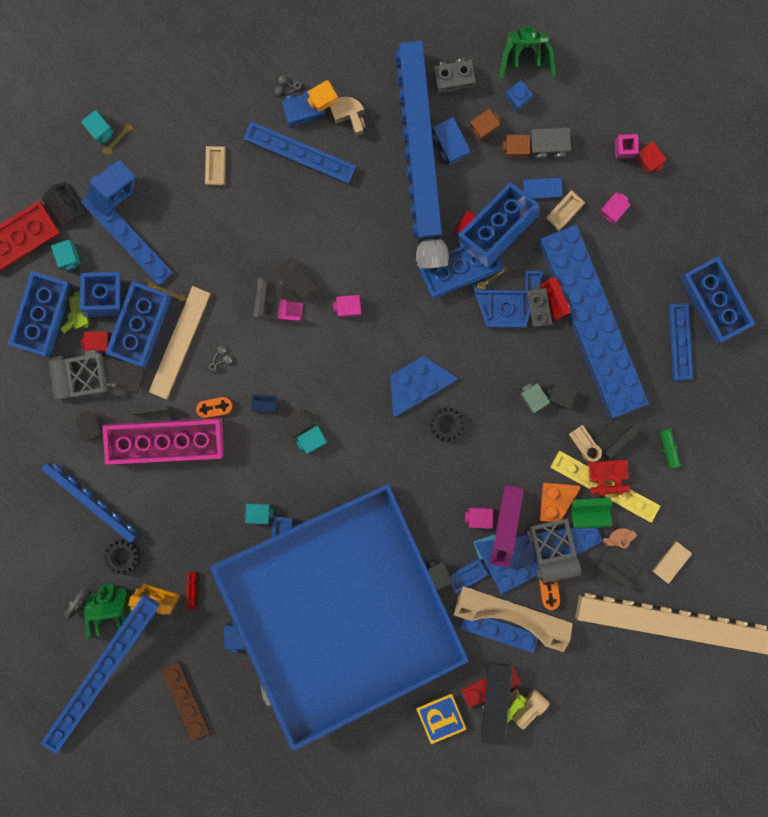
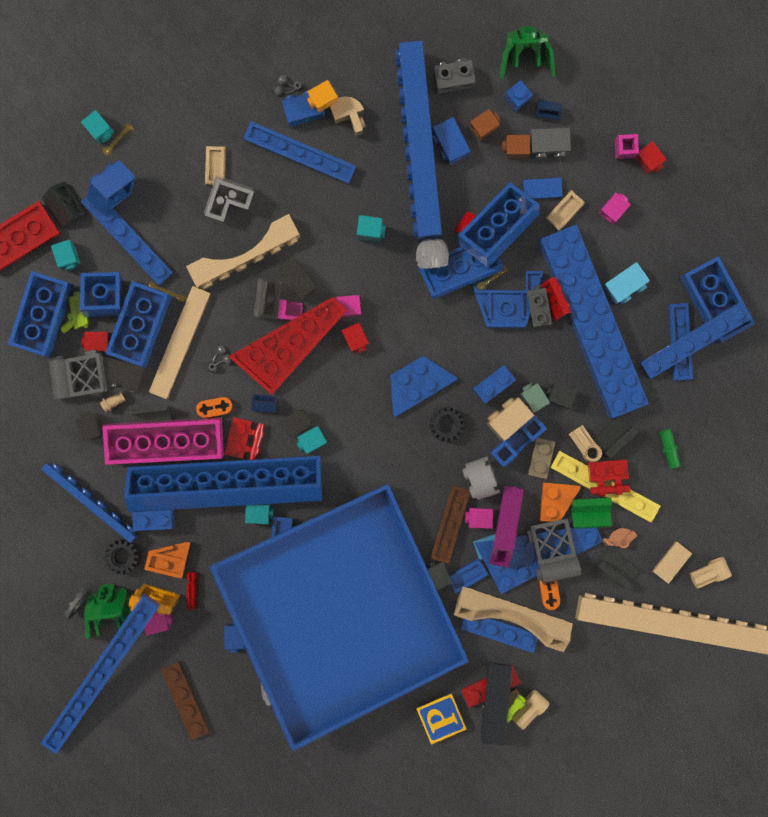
none -> tan pin [100,391,126,412]
none -> blue brick [124,456,322,512]
none -> blue brick [132,509,176,531]
none -> orange wing [144,541,191,579]
none -> dark pink brick [144,612,173,636]
none -> tan arch [186,214,300,290]
none -> light grey brick [204,175,254,221]
none -> red plate [224,417,265,460]
none -> red wing [229,296,348,395]
none -> red brick [342,323,369,354]
none -> teal brick [357,215,386,243]
none -> reddish brown plate [430,485,470,564]
none -> light grey brick [463,456,500,500]
none -> blue brick [472,365,516,404]
none -> tan brick [487,398,534,441]
none -> blue arch [489,414,547,467]
none -> dark tan plate [527,438,555,479]
none -> dark blue piece [535,100,562,120]
none -> medium azure brick [602,262,650,304]
none -> blue plate [641,301,753,379]
none -> tan piece [690,557,732,589]

